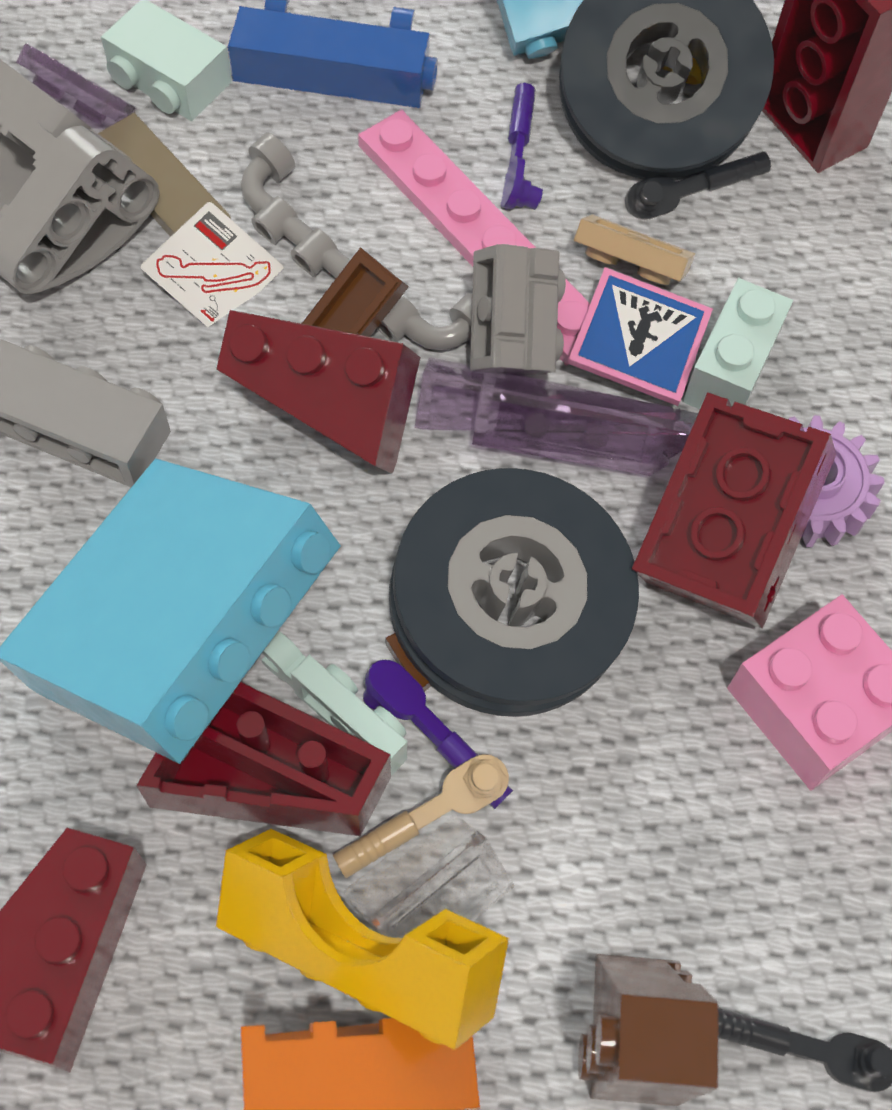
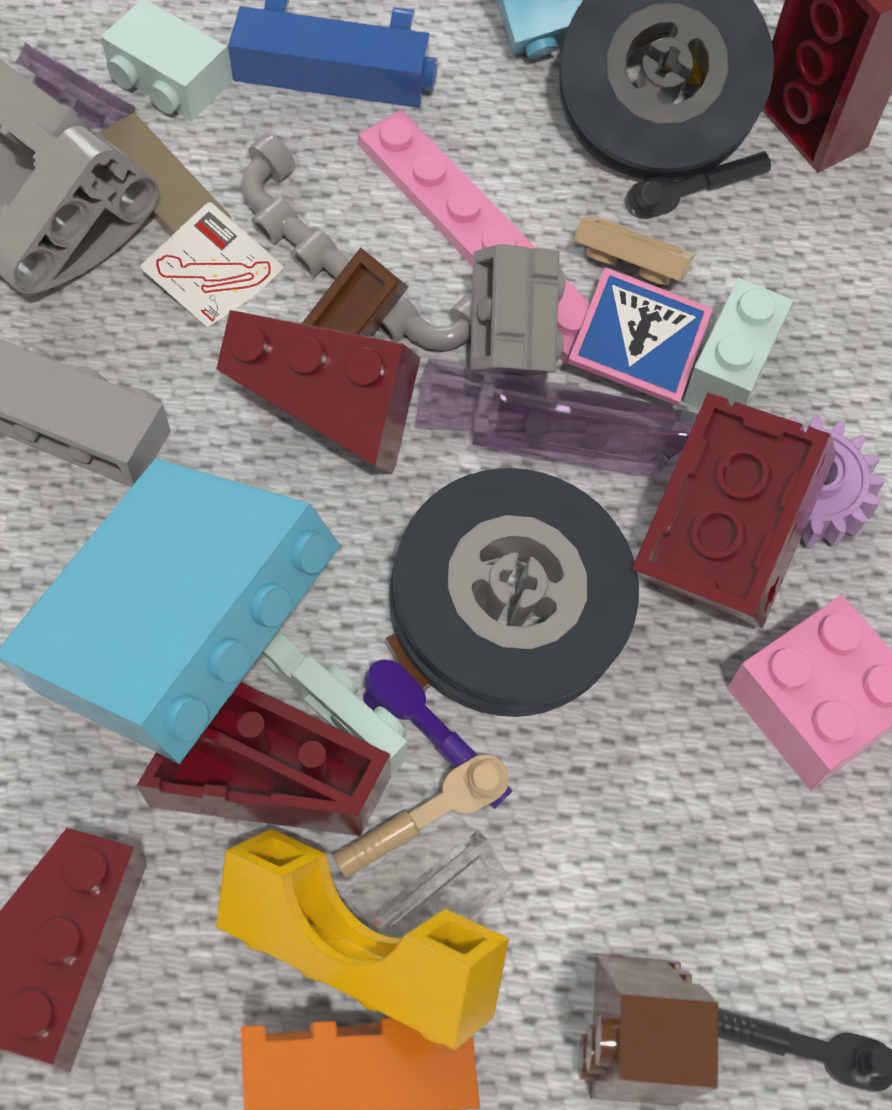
dark purple piece [501,83,543,210] -> none

